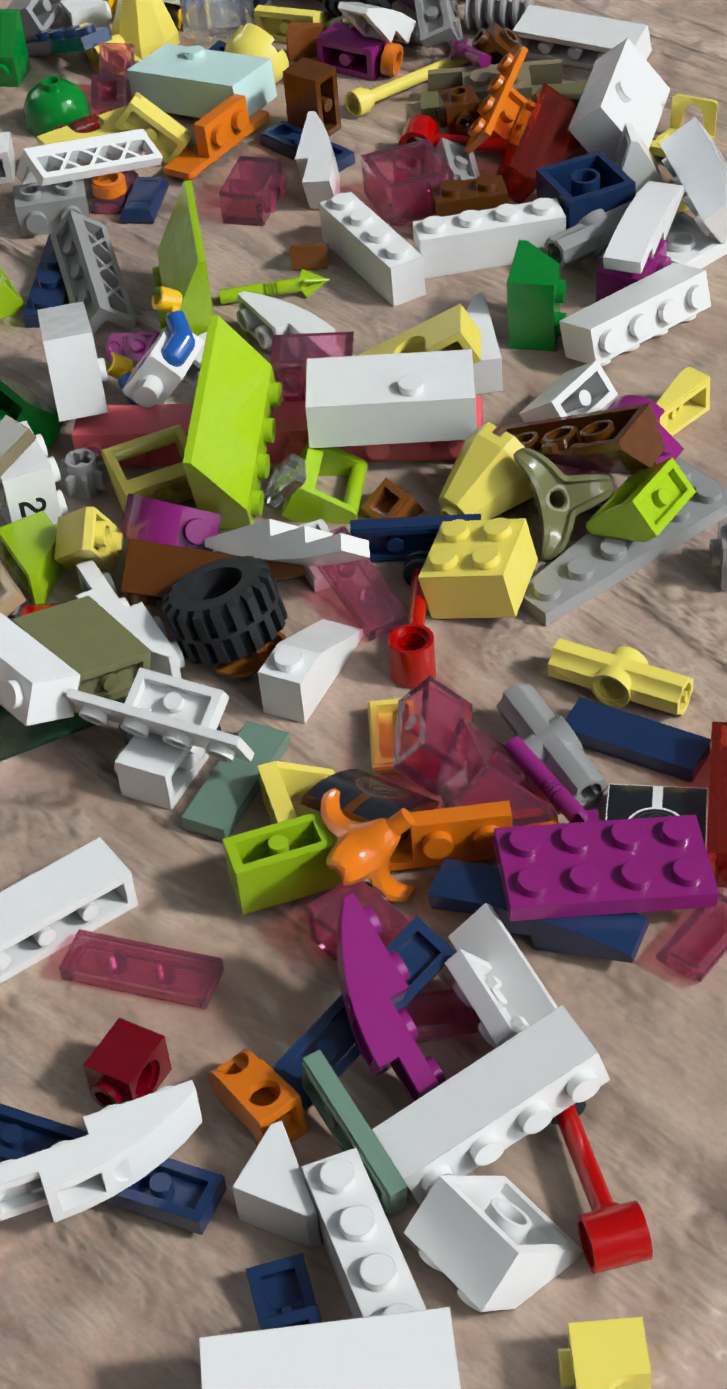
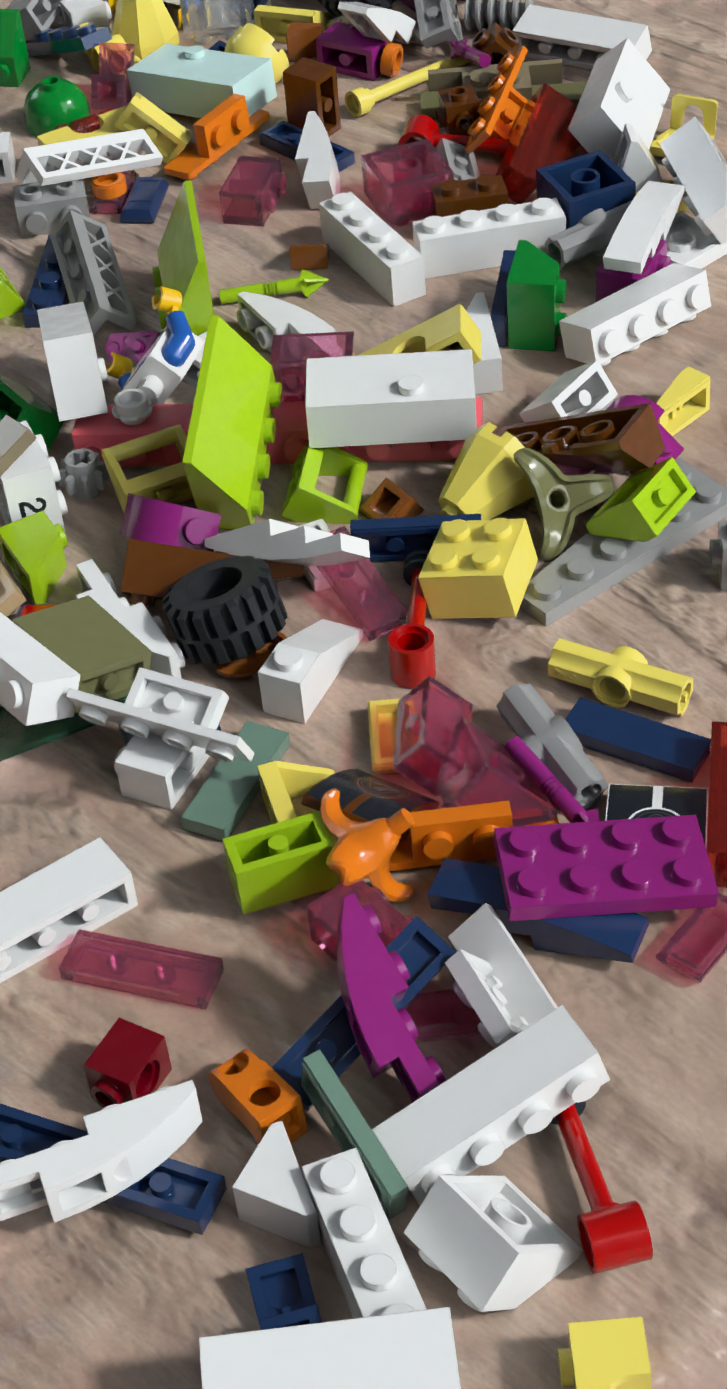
light yellow slope [54,507,125,571] -> none
clear tile [264,453,306,508] -> none
none -> white plate [112,389,152,425]
none -> dark blue tile [491,250,516,347]

